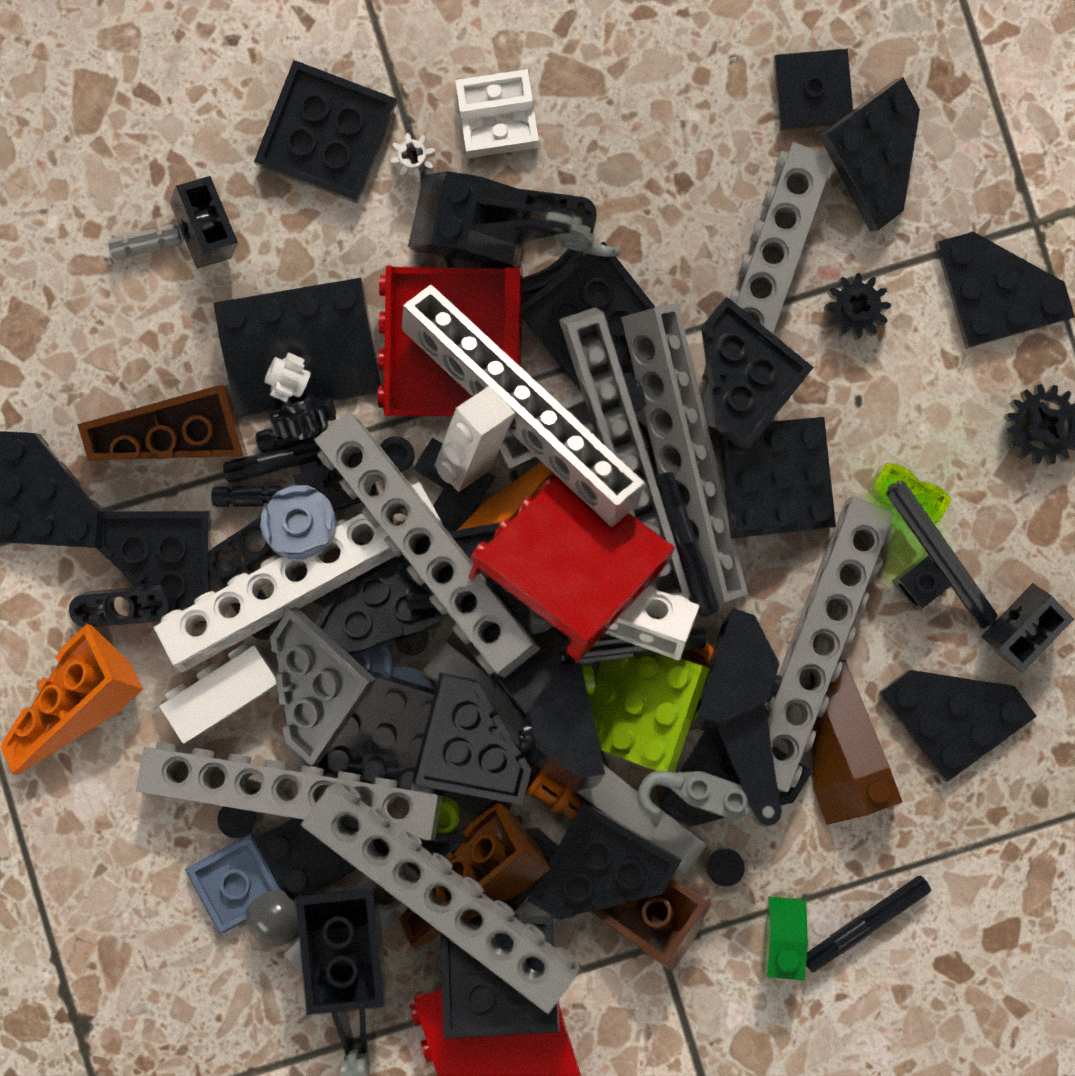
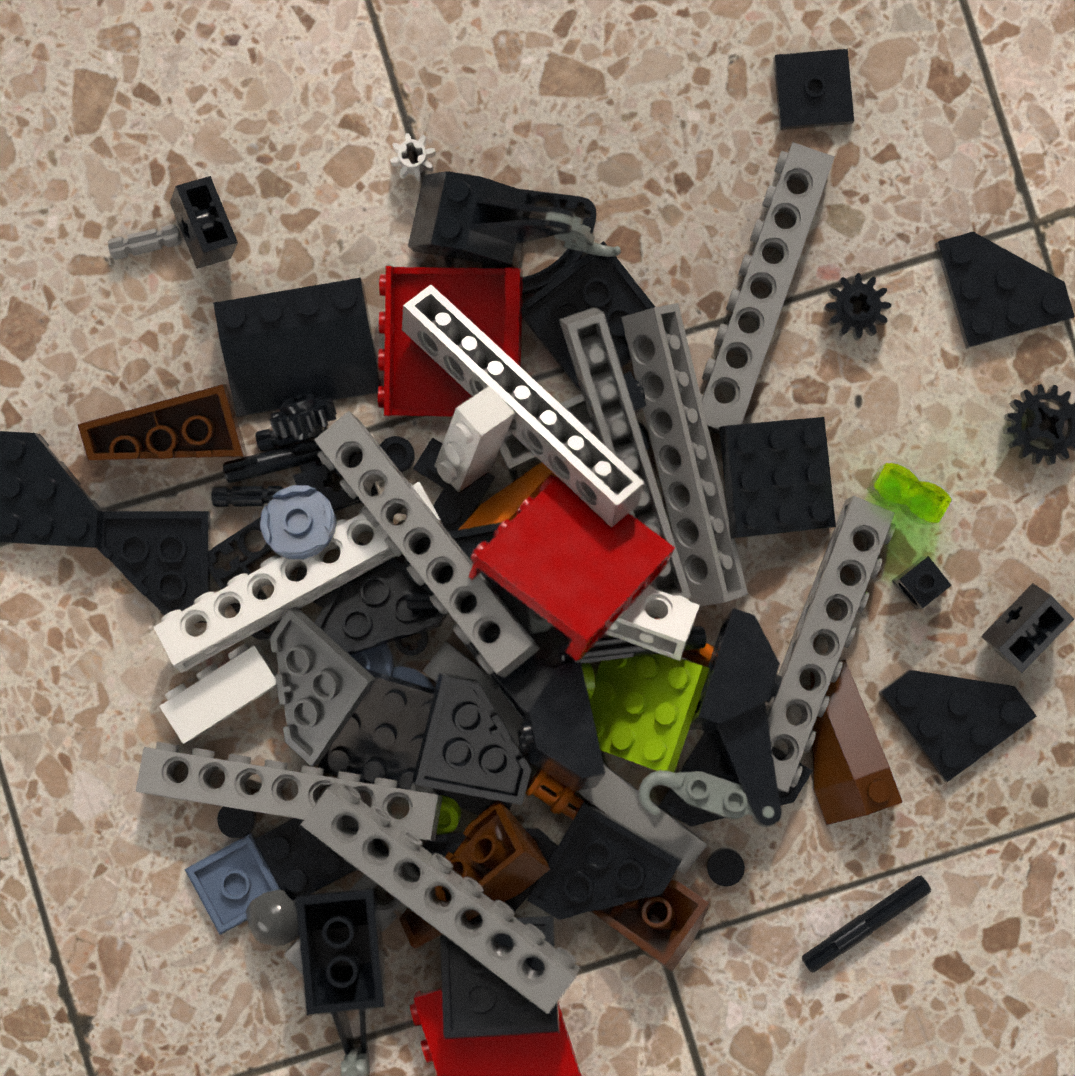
orange wedge [0,624,143,775] -> none
black beam [69,585,176,627] -> none
black plate [254,60,397,204] -> none
white gear [264,352,310,402] -> none
white slope [455,69,539,159] -> none
black axle [655,472,720,617] -> none
black plate [701,296,814,452] -> none
green slope [763,896,808,980] -> none
black plate [819,77,920,231] -> none
black axle [886,480,998,629] -> none

